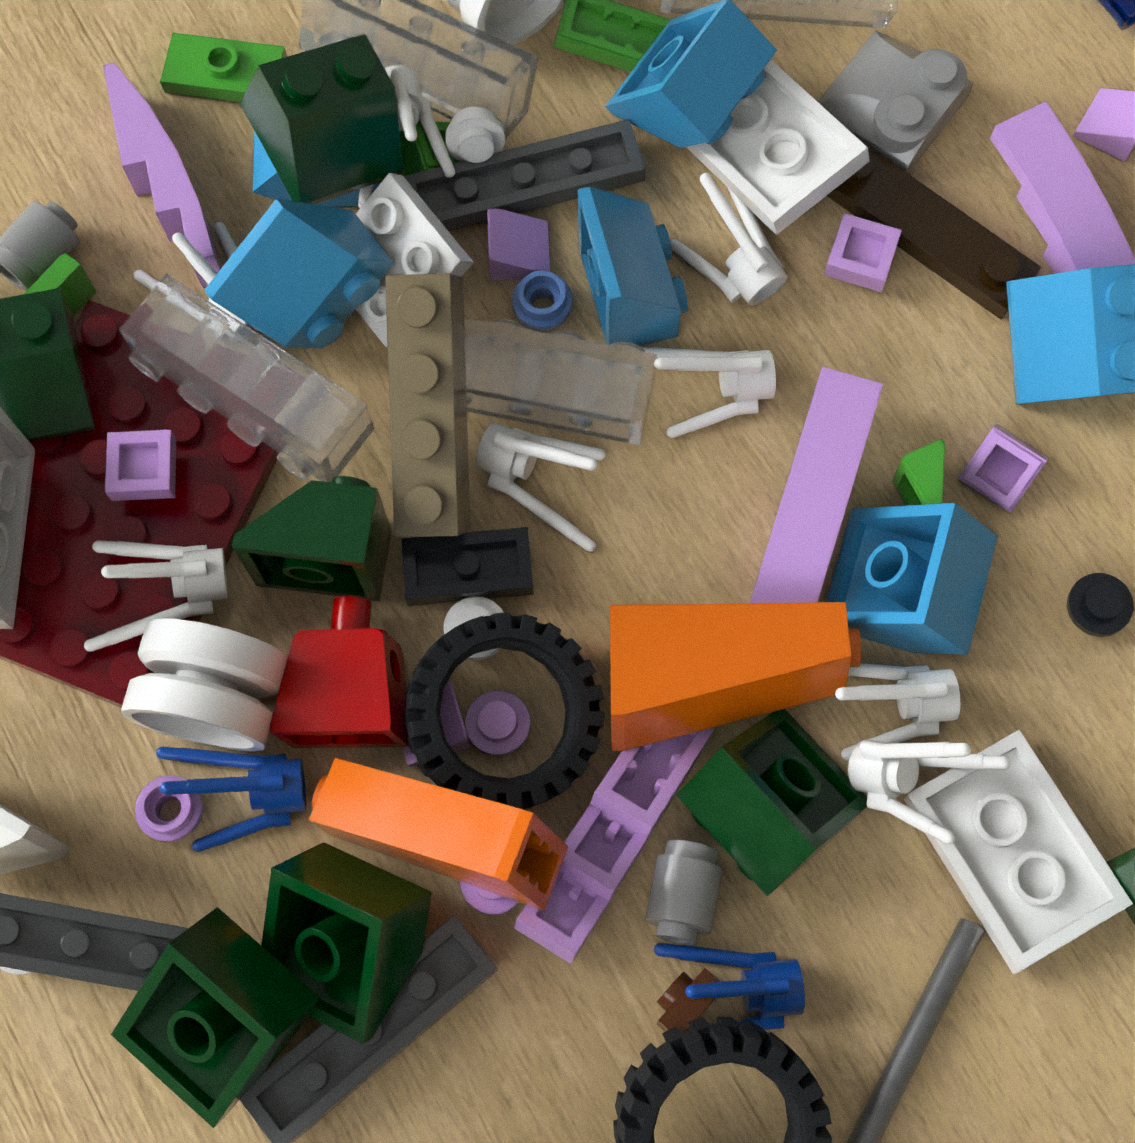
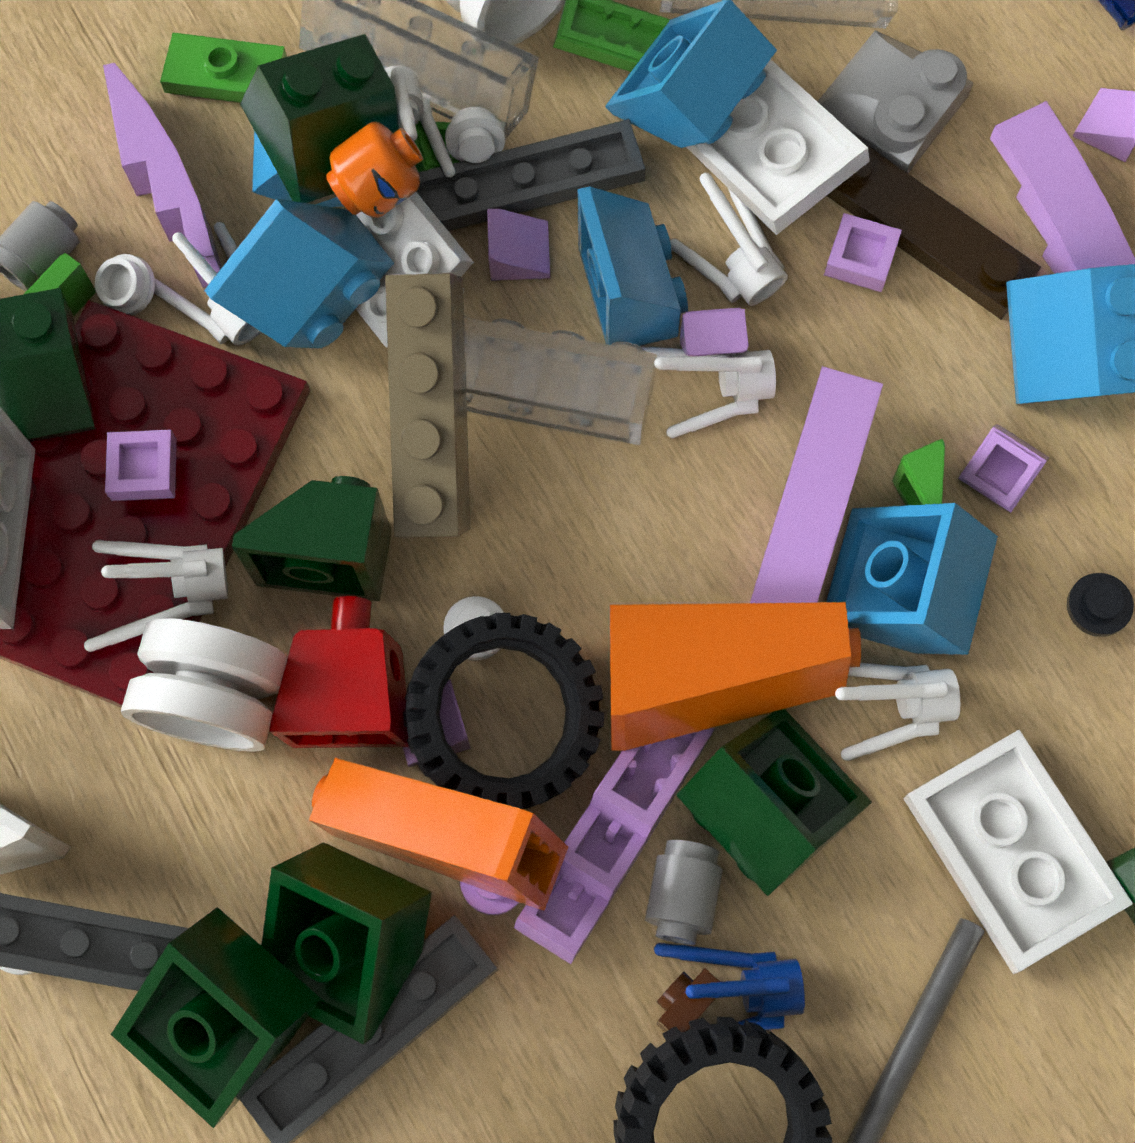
clear brick [119,273,375,482] -> none
lavender plate [135,776,203,842] -> none
blue plant [156,746,306,852] -> none
black plate [401,527,534,606] -> none
lavender plate [465,691,531,756] -> none
white plant [475,422,606,552] -> none
medium blue plate [512,270,573,330] -> none
white plant [848,739,1011,845] -> none
none -> white plate [95,254,155,315]
none -> orange head [326,122,423,218]
none -> lavender slope [679,307,749,357]

